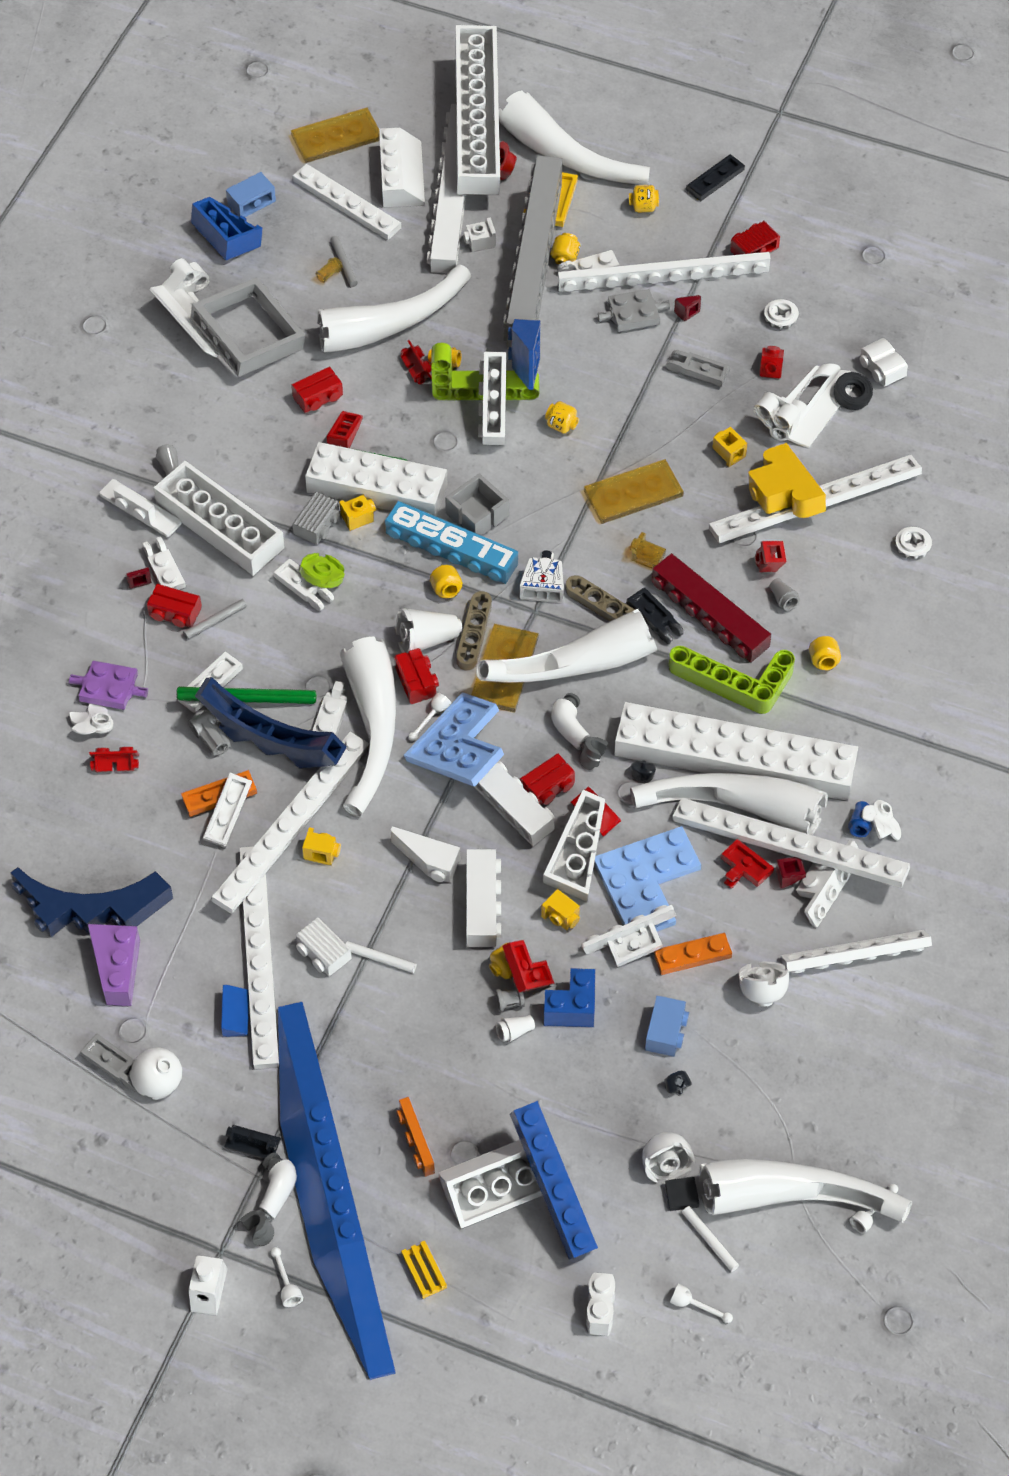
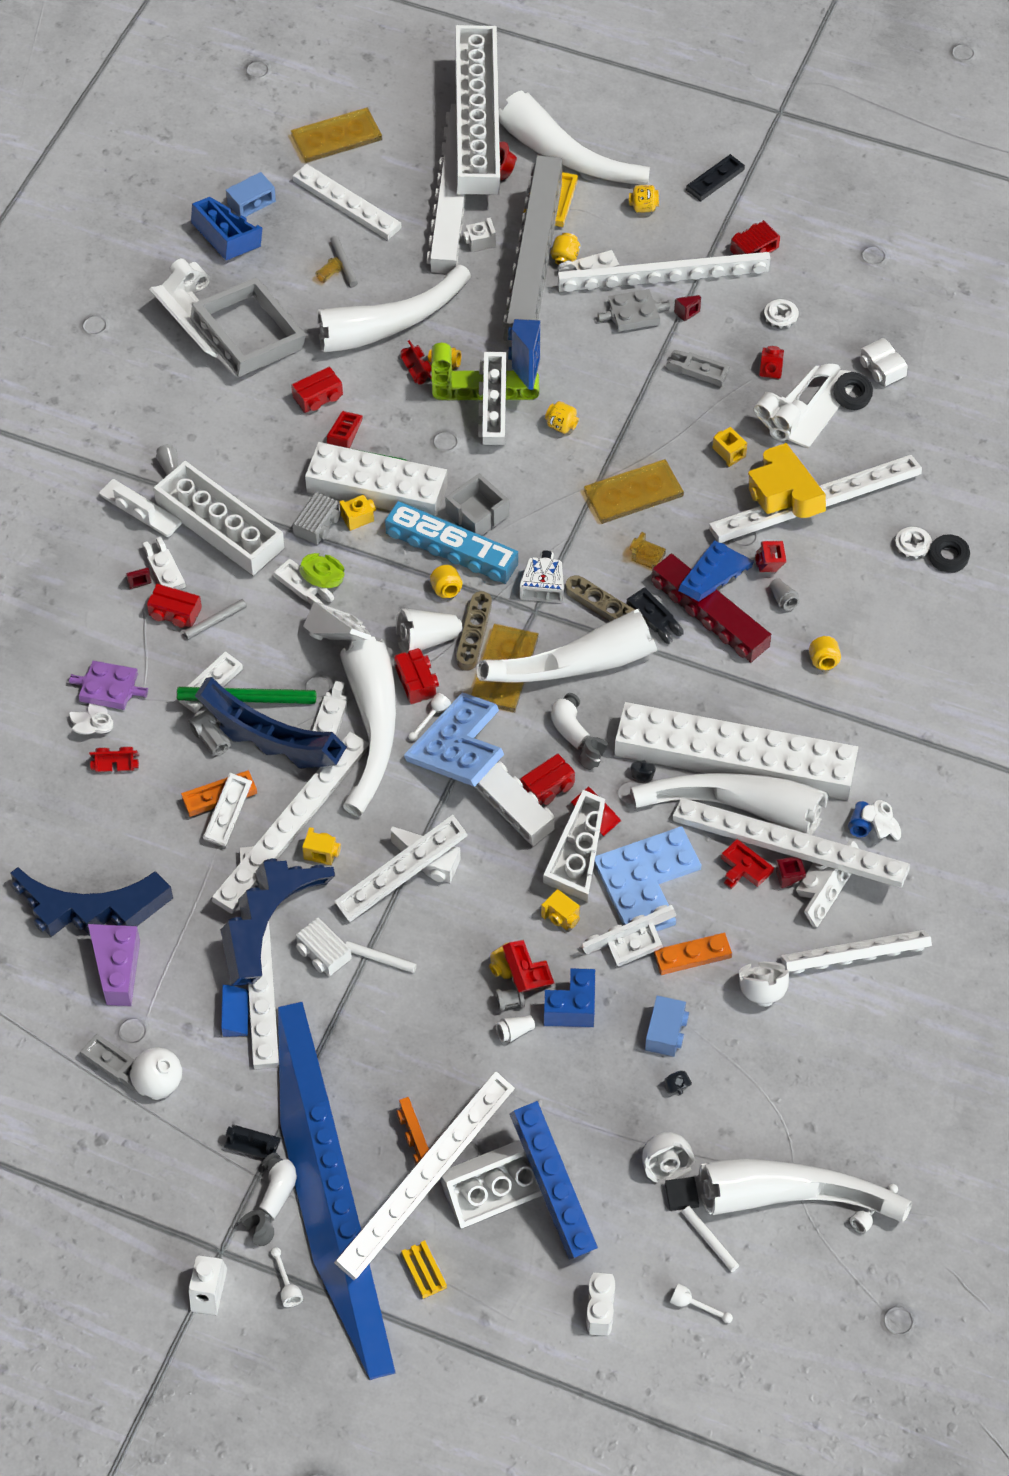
white slope [379,128,425,207] -> none
white brick [466,849,501,947] -> none
lime beam [668,646,795,714] -> none
none -> dark blue arch [220,858,335,986]
none -> white wedge [303,601,371,640]
none -> white plate [334,1072,515,1280]
none -> white plate [335,815,468,922]
none -> blue wing [678,540,754,601]
none -> black tyre [929,534,970,573]

